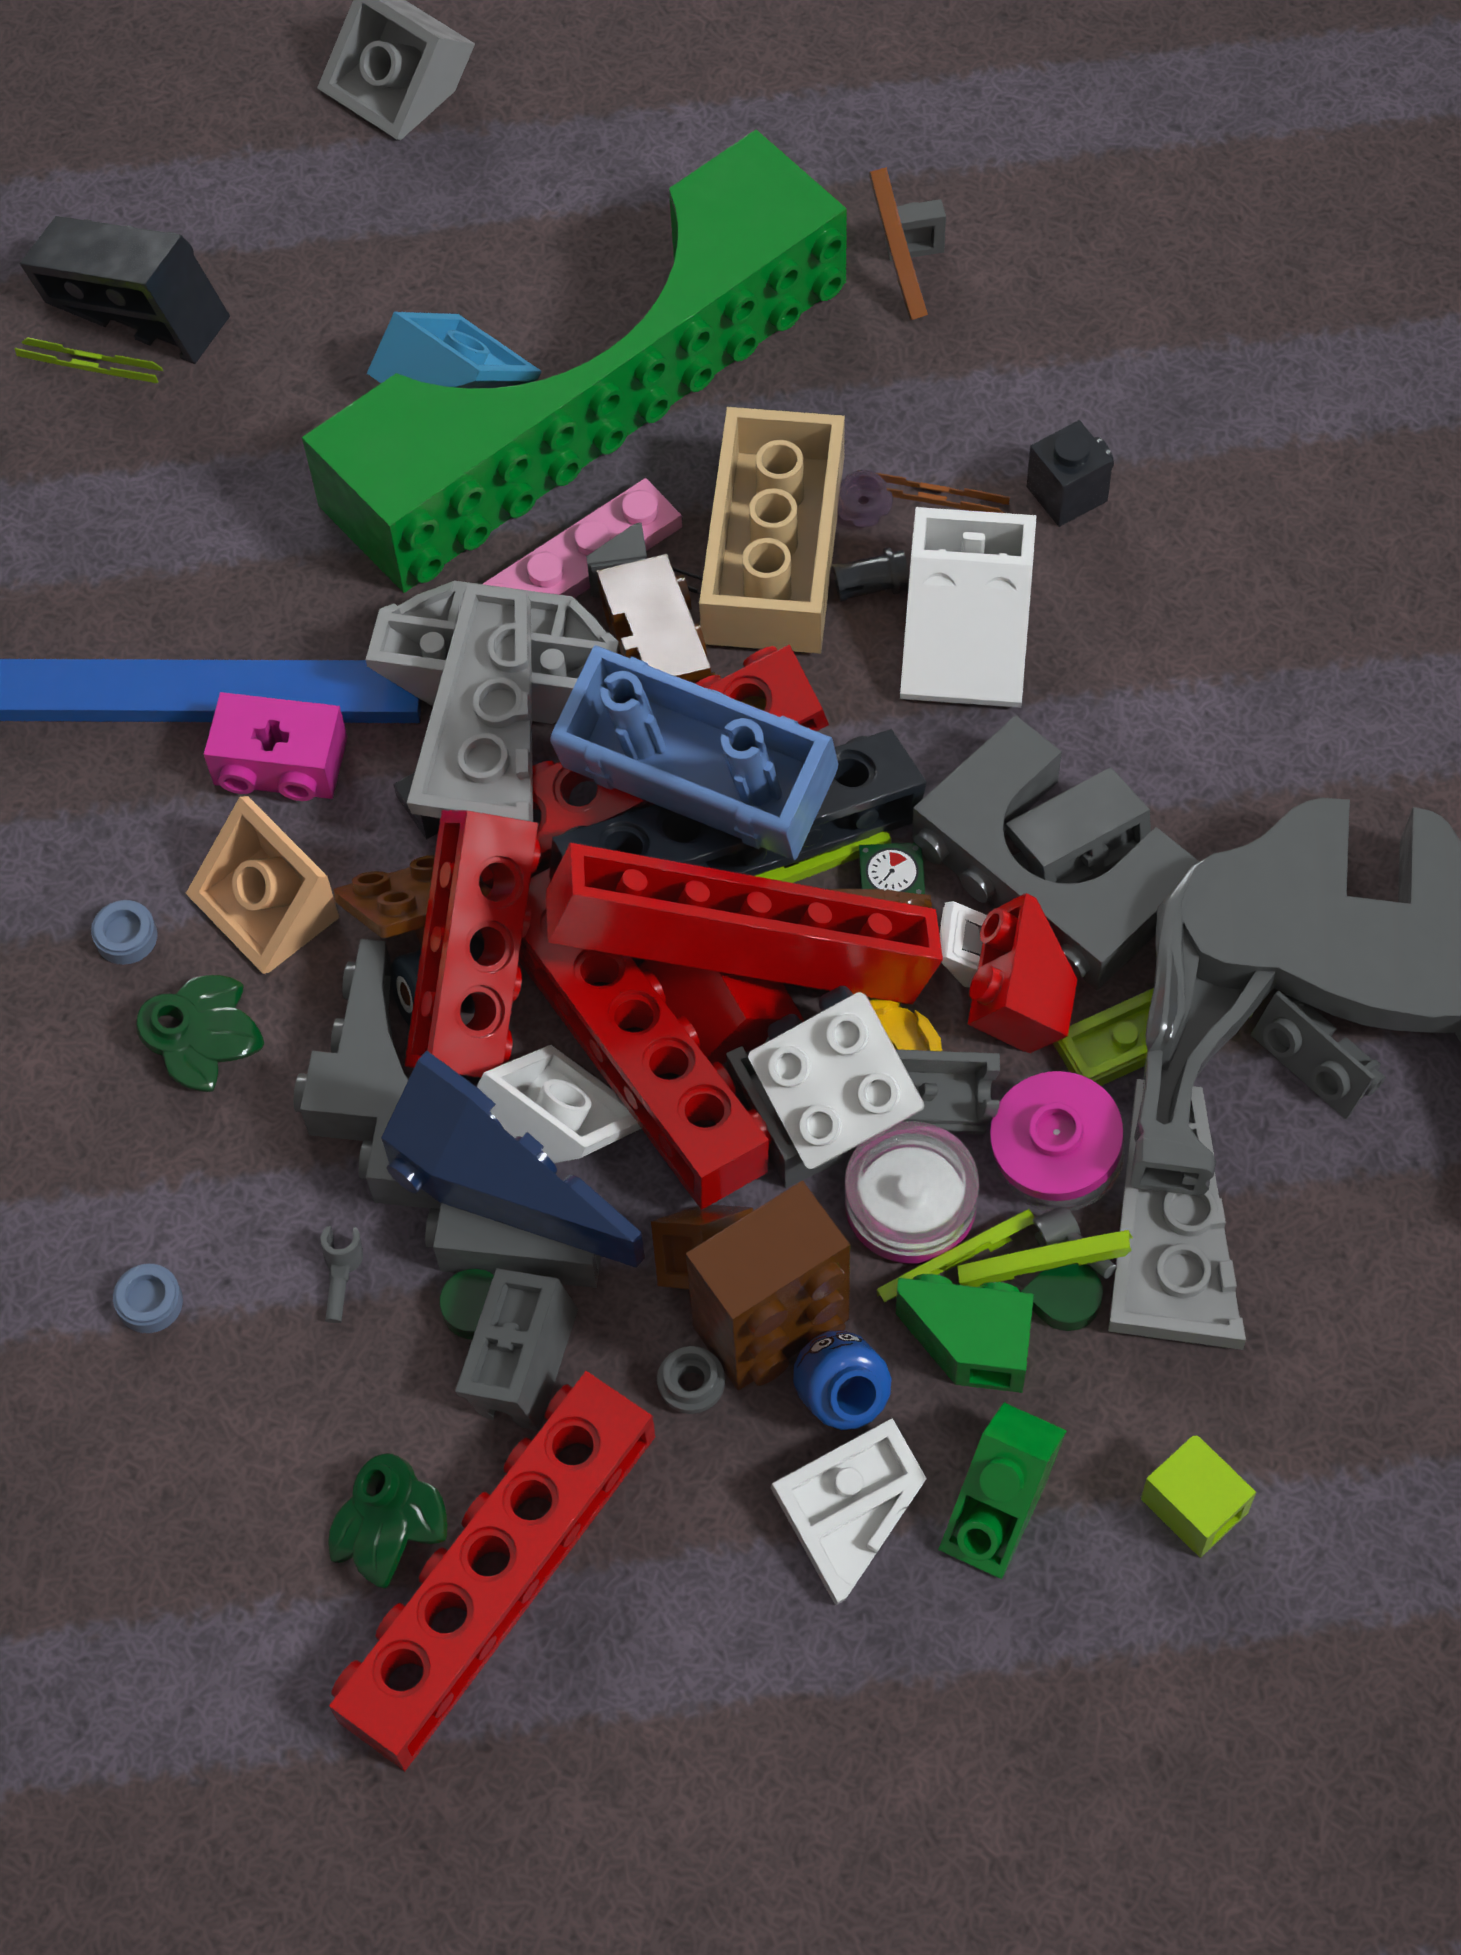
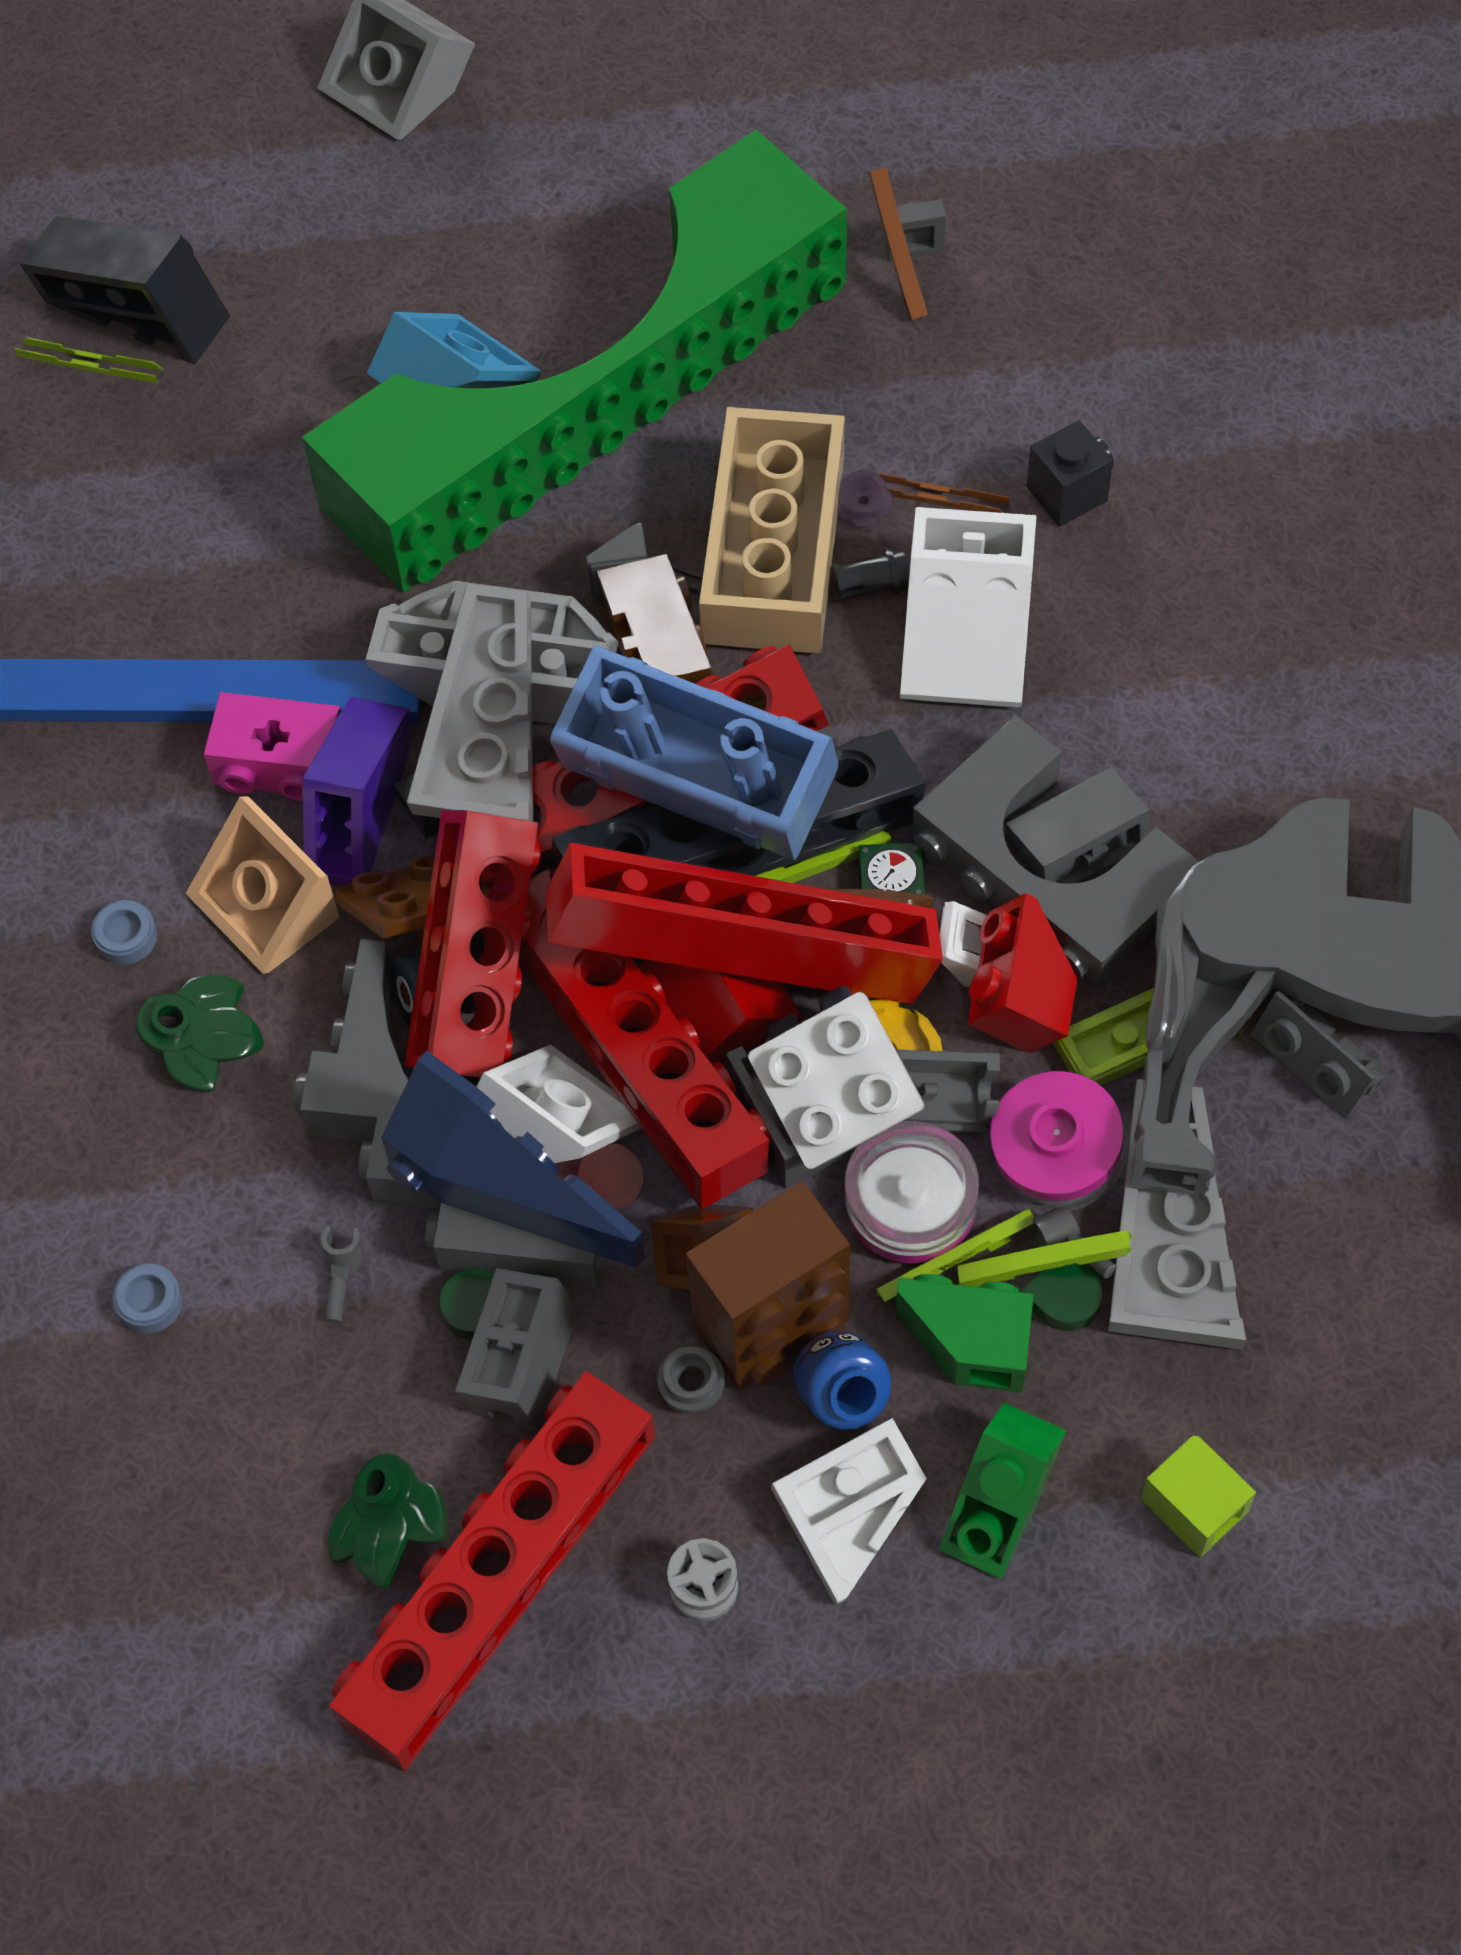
bright pink plate [483,478,682,598] -> none
none -> dark purple slope [302,697,409,886]
none -> clear red plate [577,1143,644,1209]
none -> light grey wheel [667,1538,739,1622]

